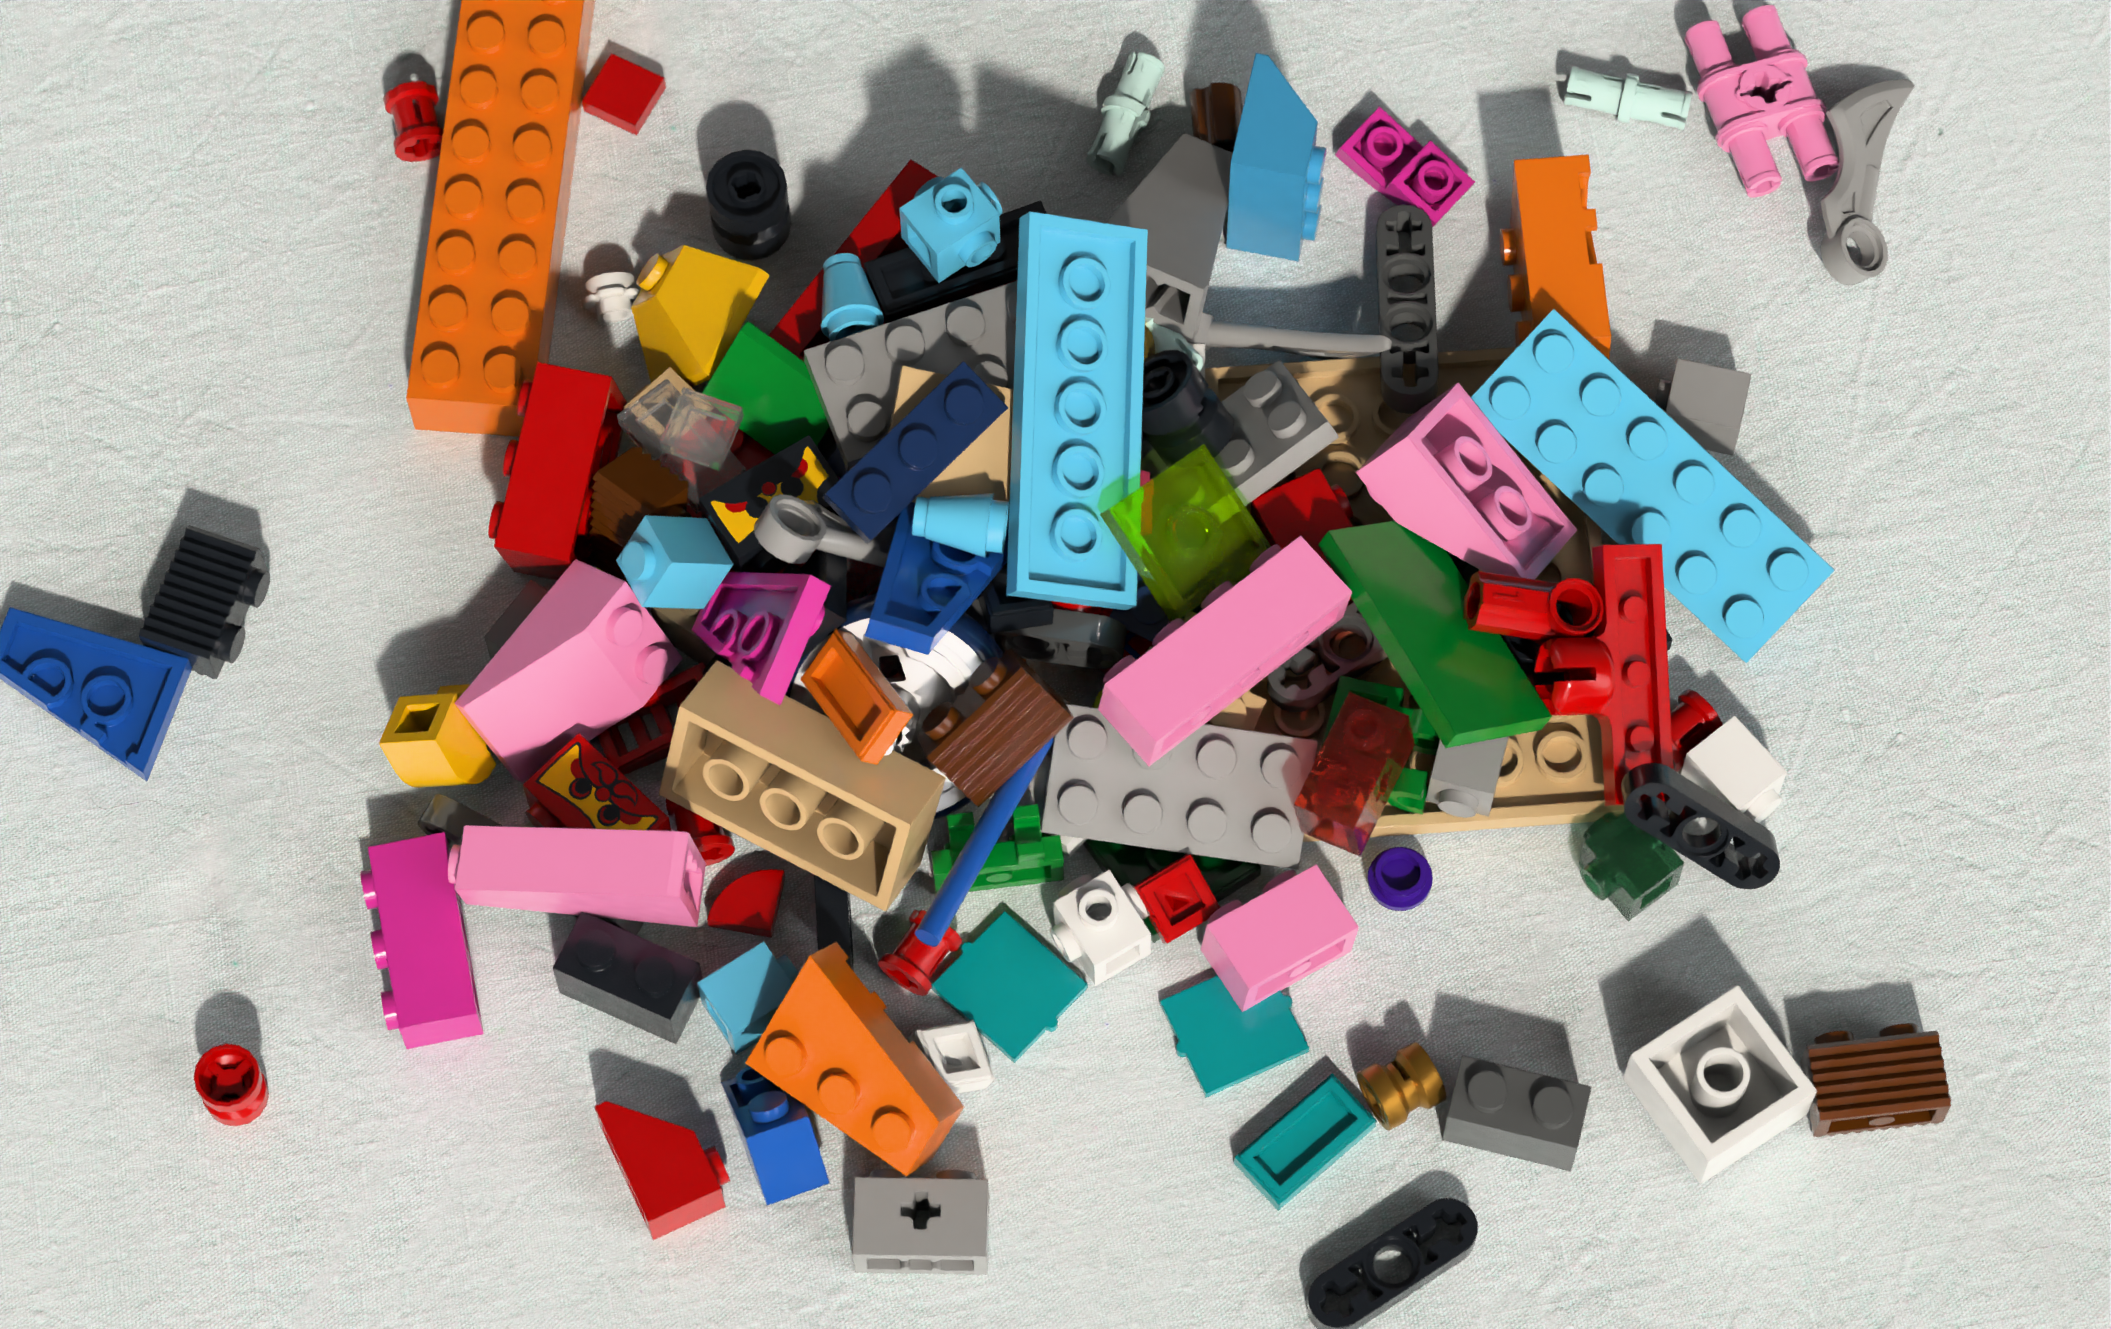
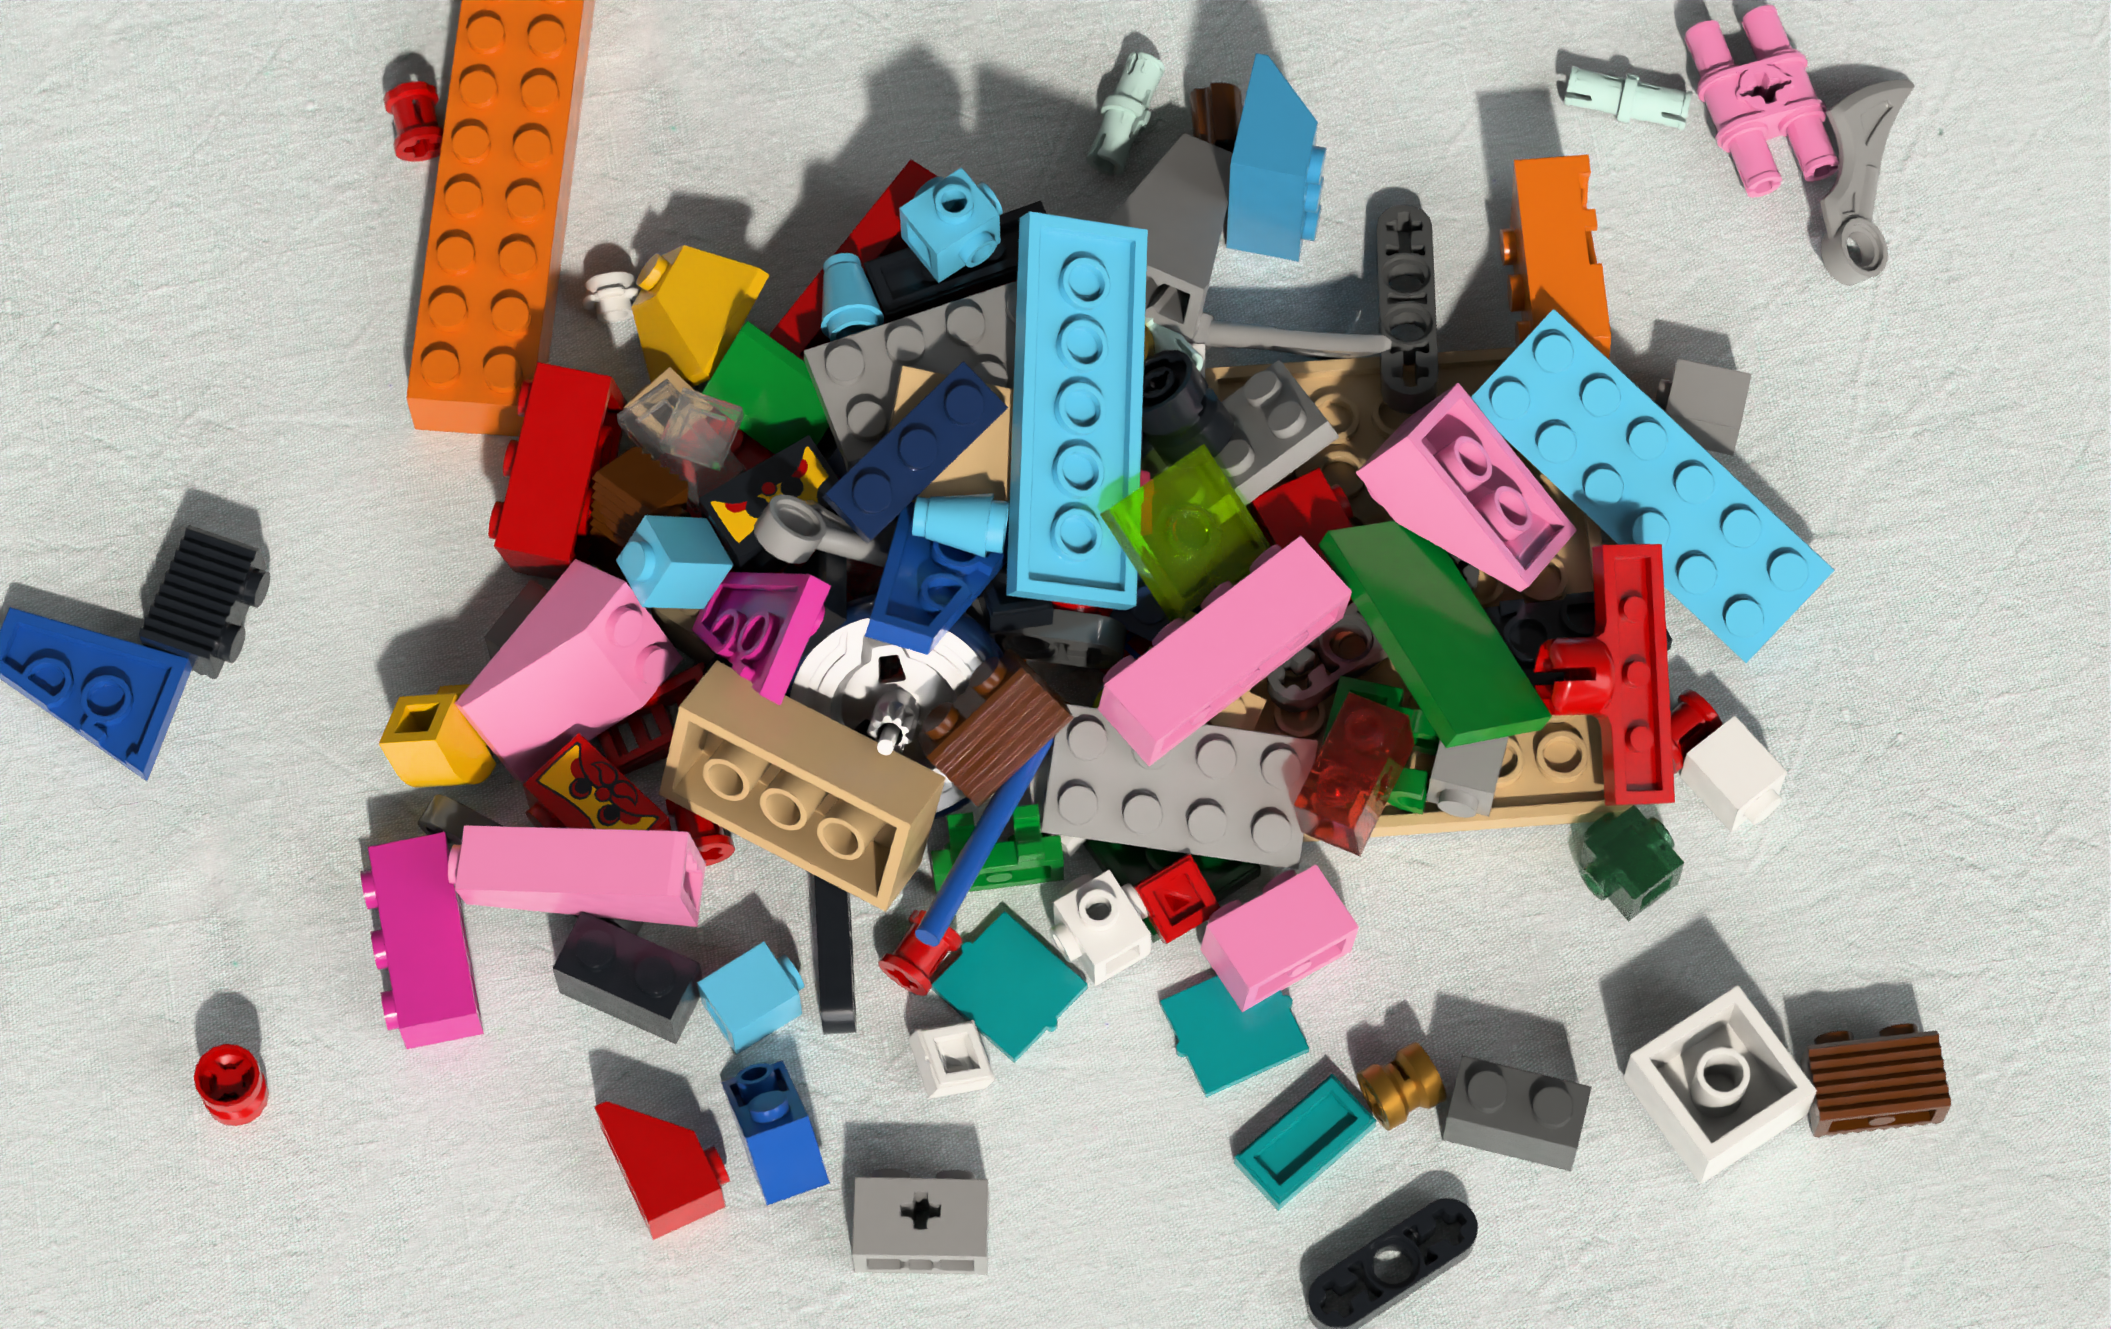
red tile [582,53,666,136] -> none
black wheel [706,149,791,261] -> none
red tile [707,869,785,938] -> none
orange wedge [745,942,964,1176] -> none
orange tile [800,629,913,765] -> none
dark pink slope [1335,106,1475,227] -> none
dark purple plate [1367,847,1433,911] -> none
red piece [1463,571,1604,646] -> none
black beam [1621,763,1780,889] -> none

